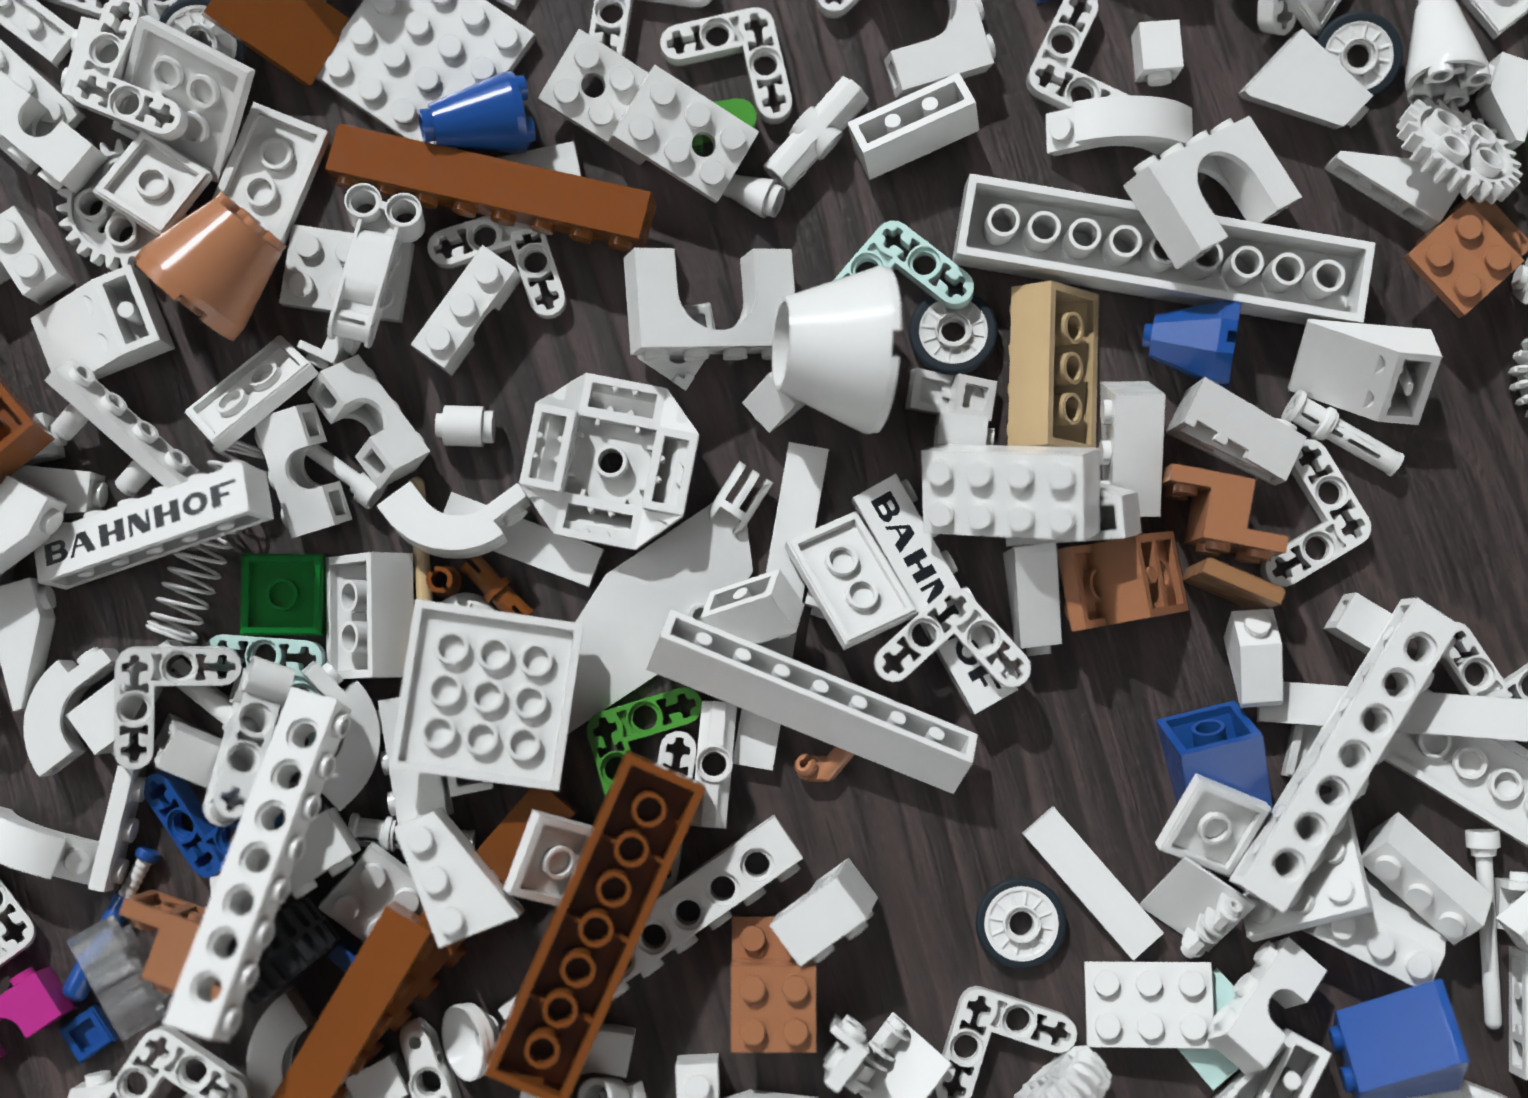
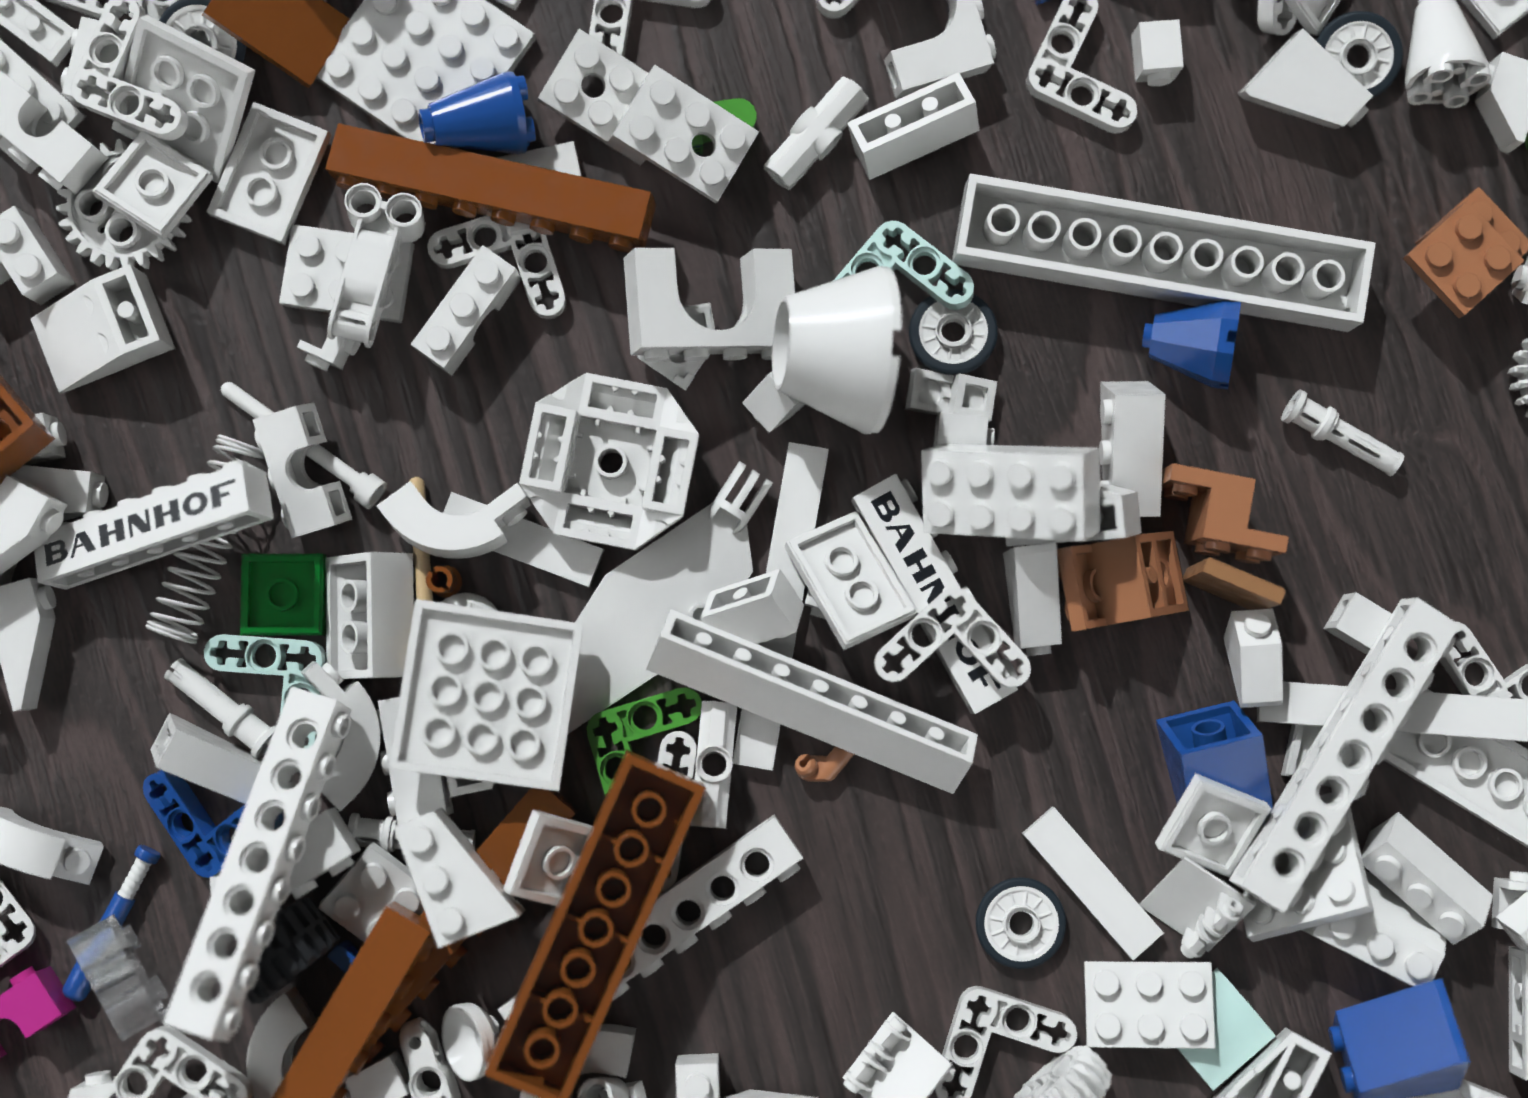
white arch [23,647,120,777] -> none
white plate [44,358,199,496] -> none
blue tile [58,1003,120,1064] -> none
white slope [66,639,183,756] -> none
white plate [88,765,148,893] -> none
white beam [114,646,242,770] -> none
nougat bracket [119,889,222,1001] -> none
nougat cone [134,191,287,341] -> none
white tile [185,335,319,453] -> none
white piece [203,656,295,827] -> none
white arch [307,354,430,489] -> none
white brick [435,405,496,447] -> none
dark orange pin [460,555,535,616] -> none
white beam [660,7,792,124] -> none
white cone [723,174,785,218] -> none
nougat bracket [731,915,816,1053] -> none
white brick [769,857,878,966] -> none
white bracket [823,1013,869,1093] -> none
tan slope [1007,280,1099,448] -> none
white arch [1046,95,1193,156] -> none
white arch [1123,116,1302,270] -> none
white wedge [1166,377,1307,485] -> none
white arch [1206,937,1327,1074] -> none
white beam [1260,439,1371,587] -> none
white slope [1288,319,1442,425] -> none
white slope [1324,151,1460,232] -> none
white gear [1396,98,1523,204] -> none
white piece [1465,828,1502,1030] -> none

